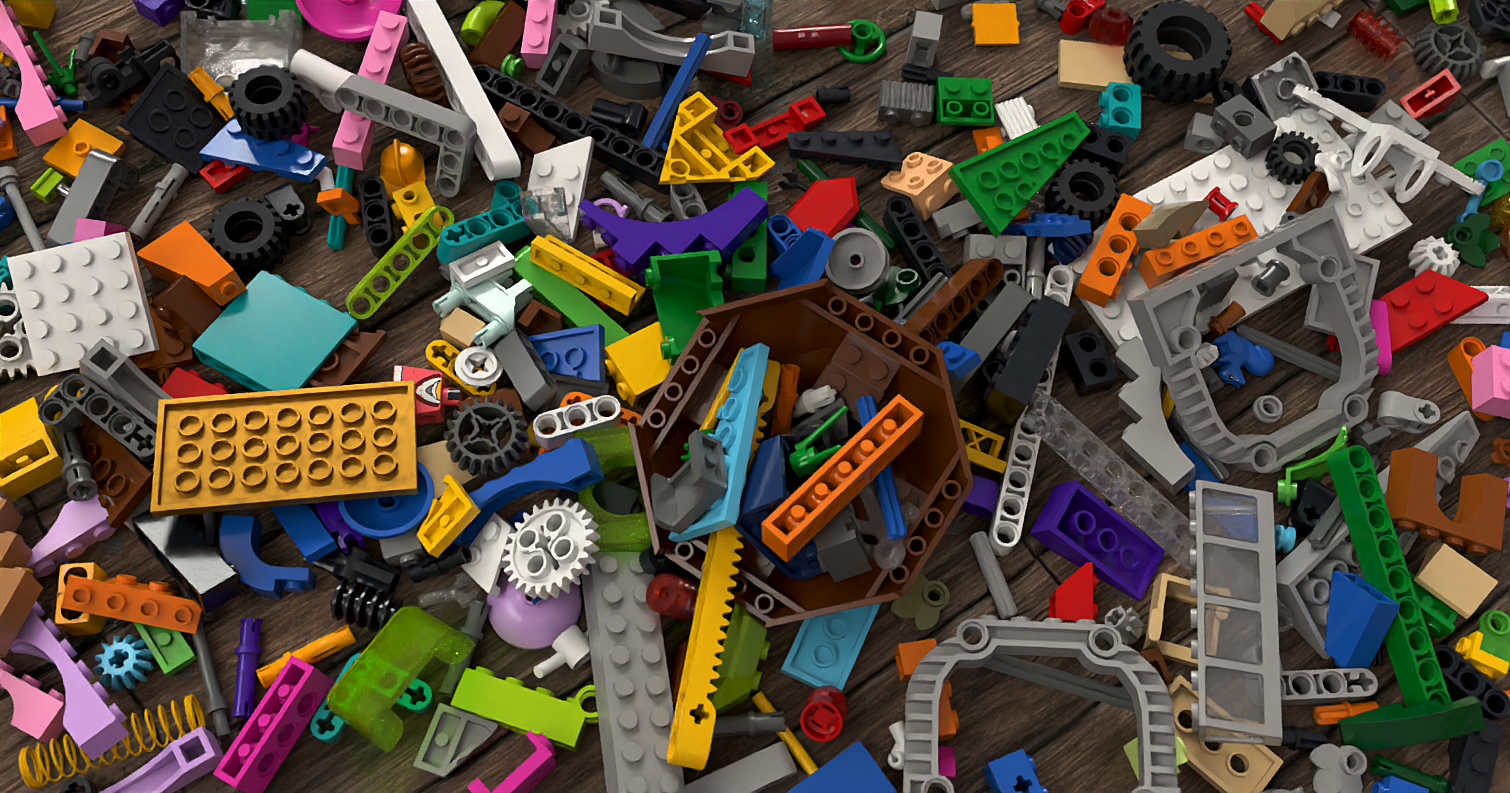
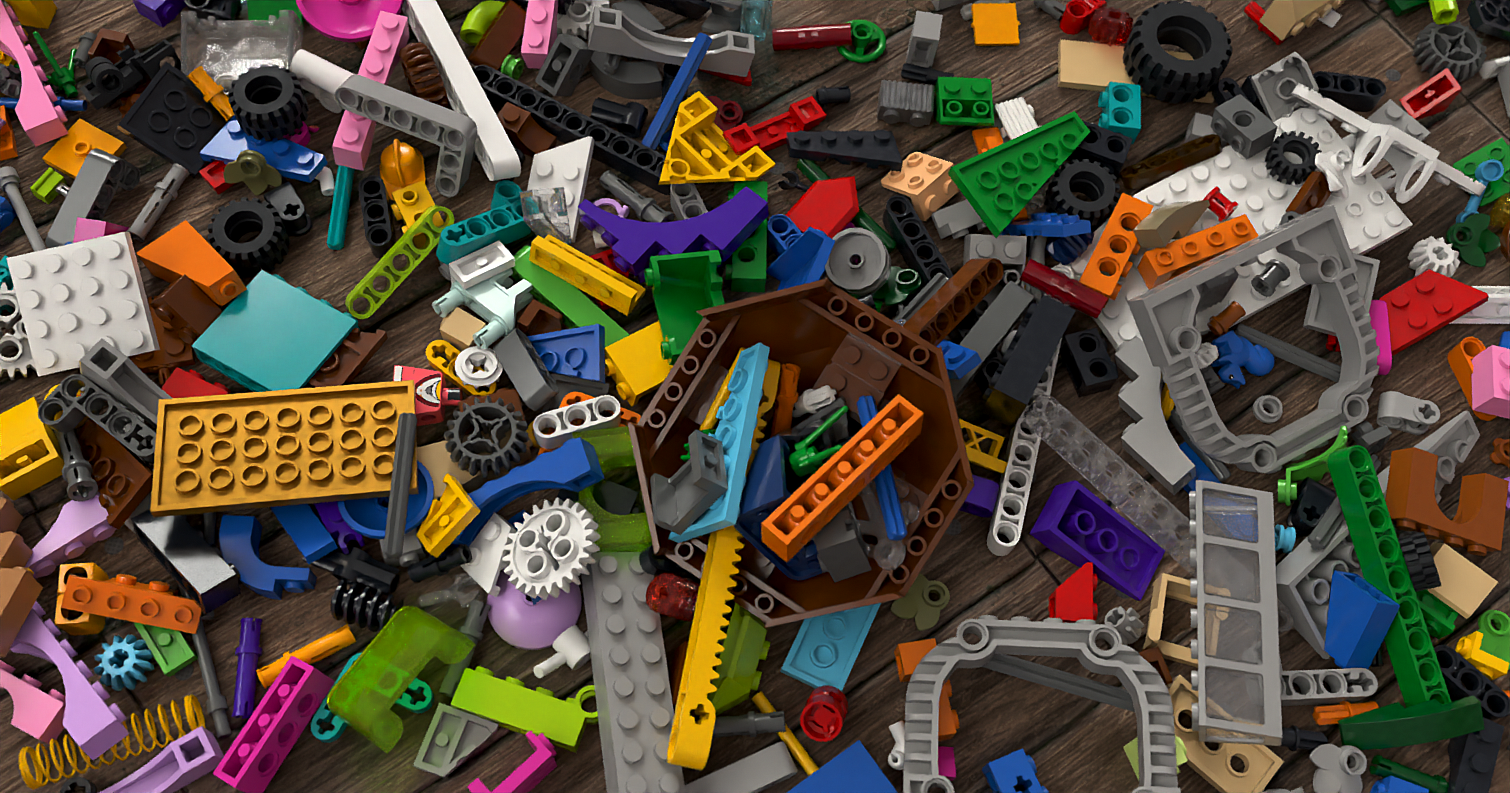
orange plate [317,188,363,225] -> none
light grey axle [970,531,1018,619] -> none
clear red piece [1345,8,1407,62] -> none
none -> olive plate [224,150,282,196]
none -> dark grey axle [383,412,417,559]
none -> dark red axle [1019,259,1108,319]
none -> dark brown beam [1120,134,1222,189]
none -> black tyre [1398,532,1441,592]

